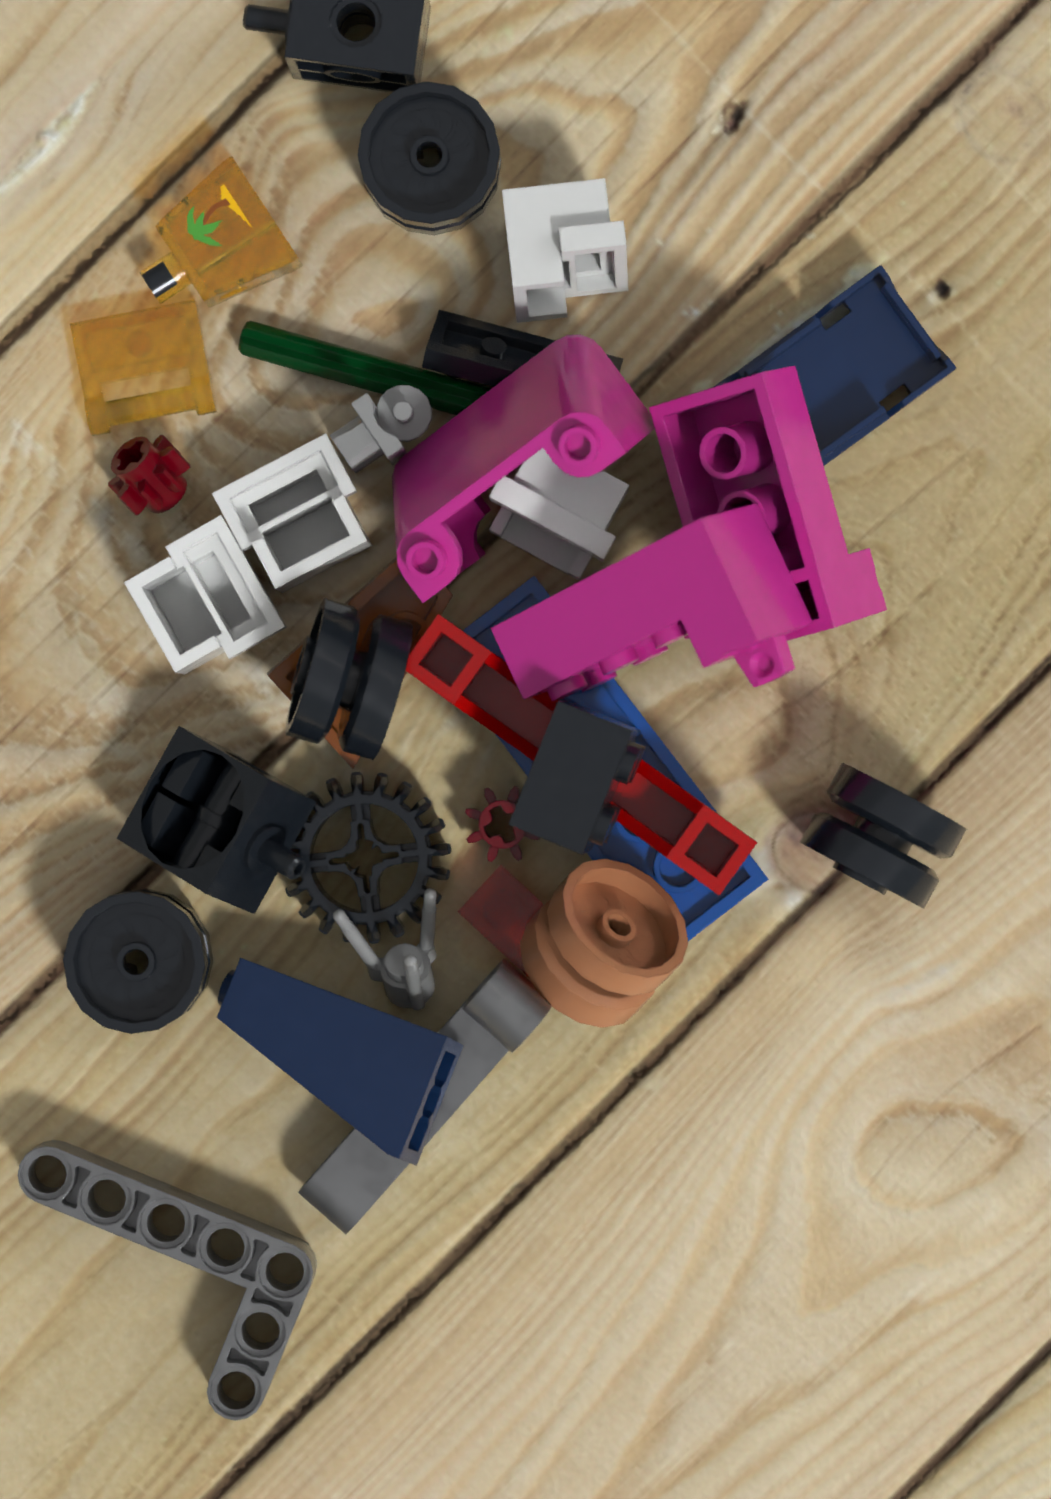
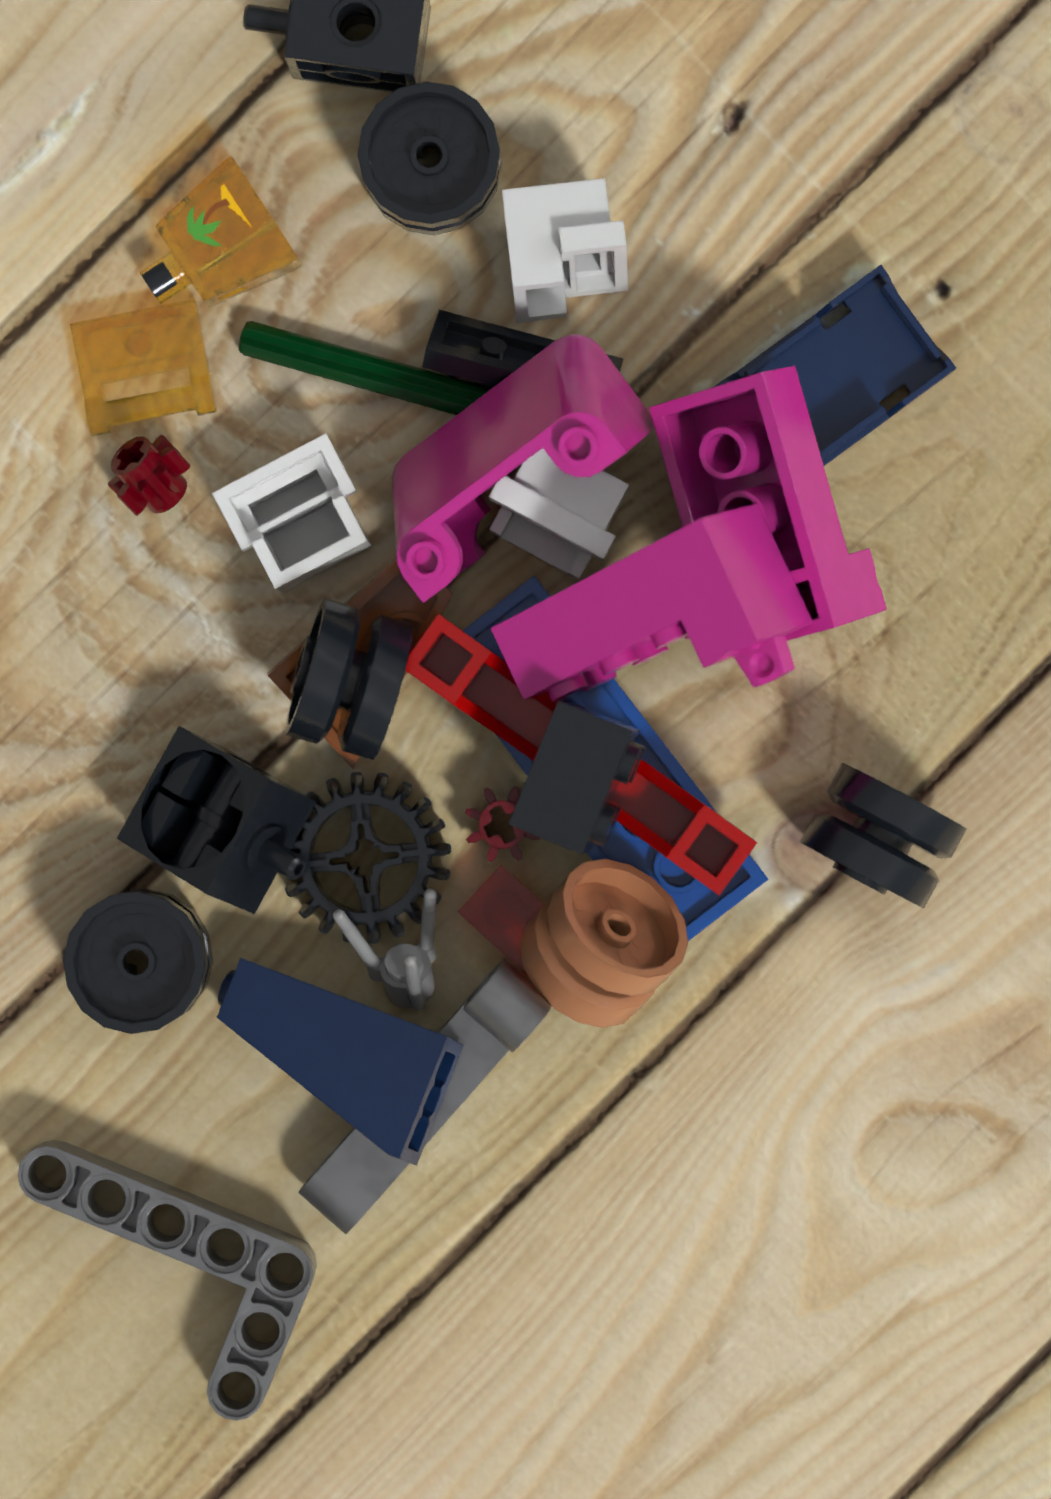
white plate [124,515,287,674] -> none
light grey hips [329,385,432,473] -> none

